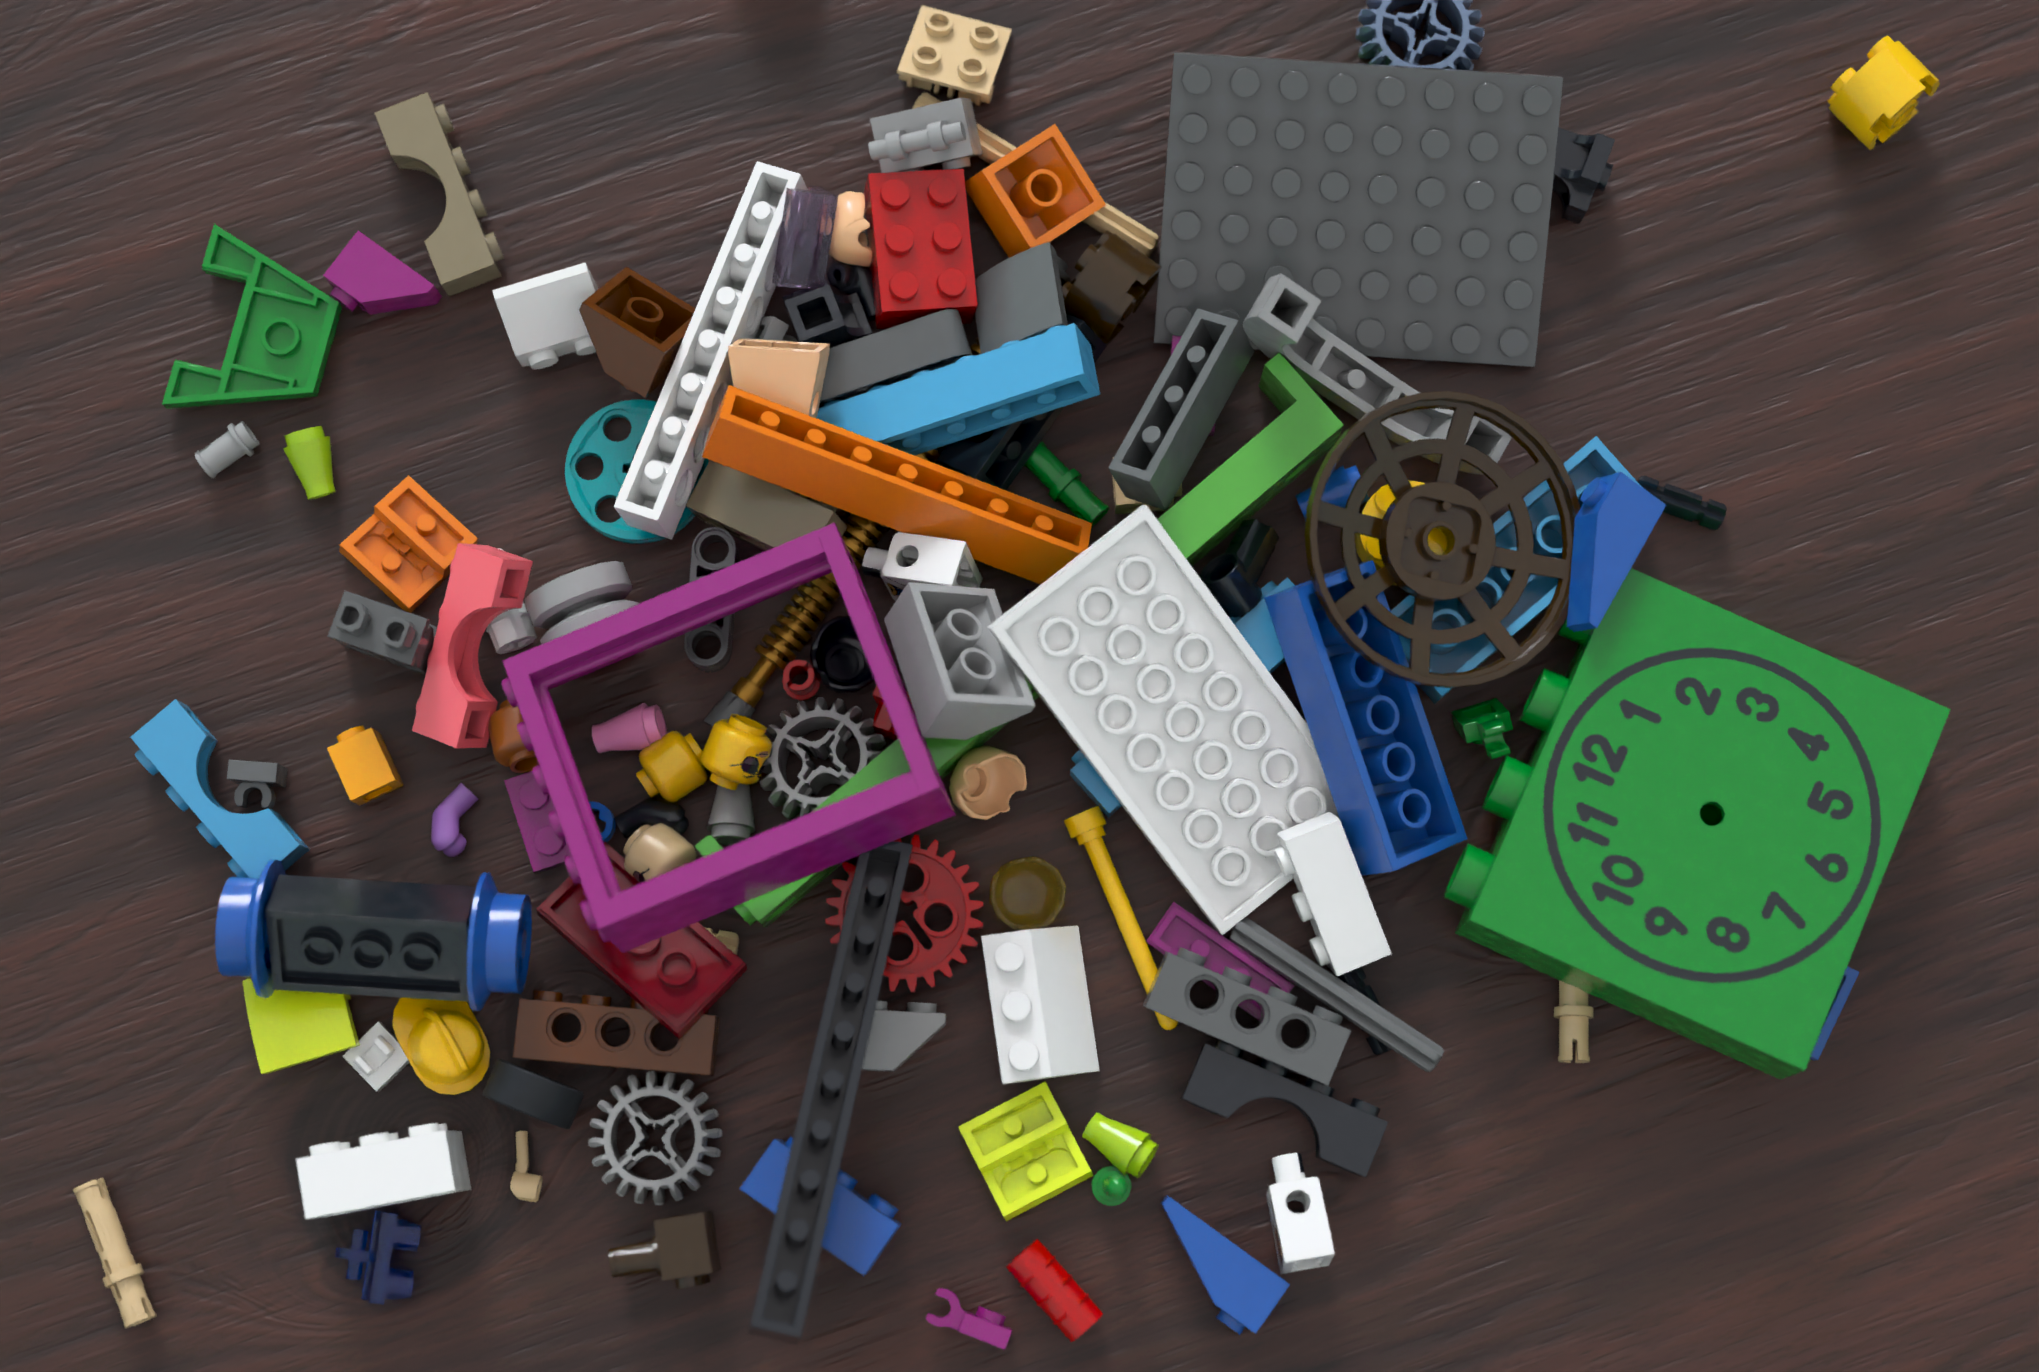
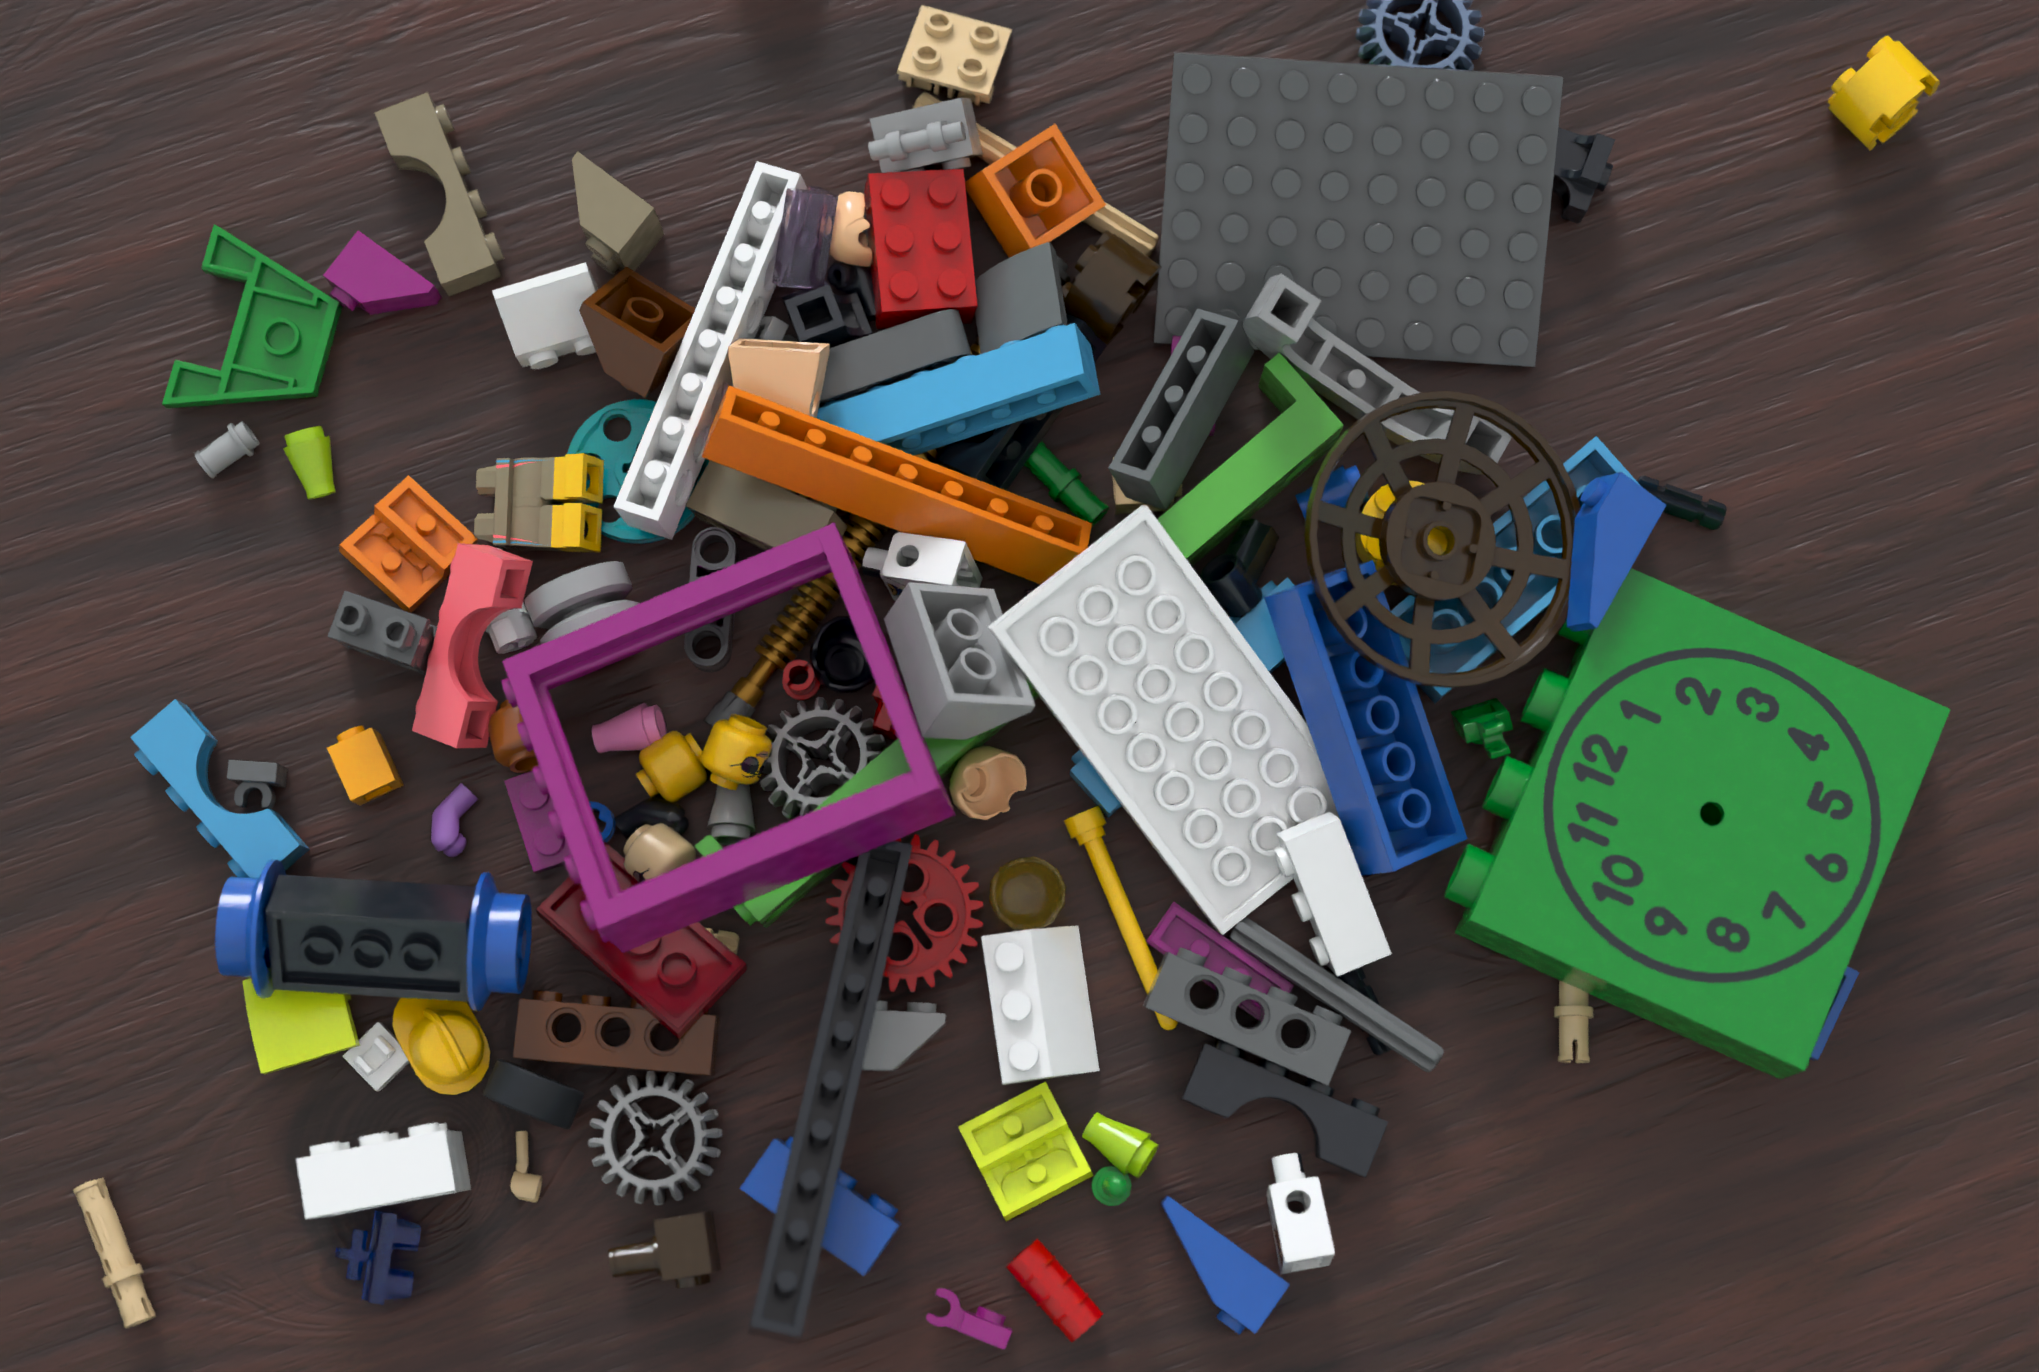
none -> hips [474,453,604,553]
none -> dark tan slope [572,152,664,274]

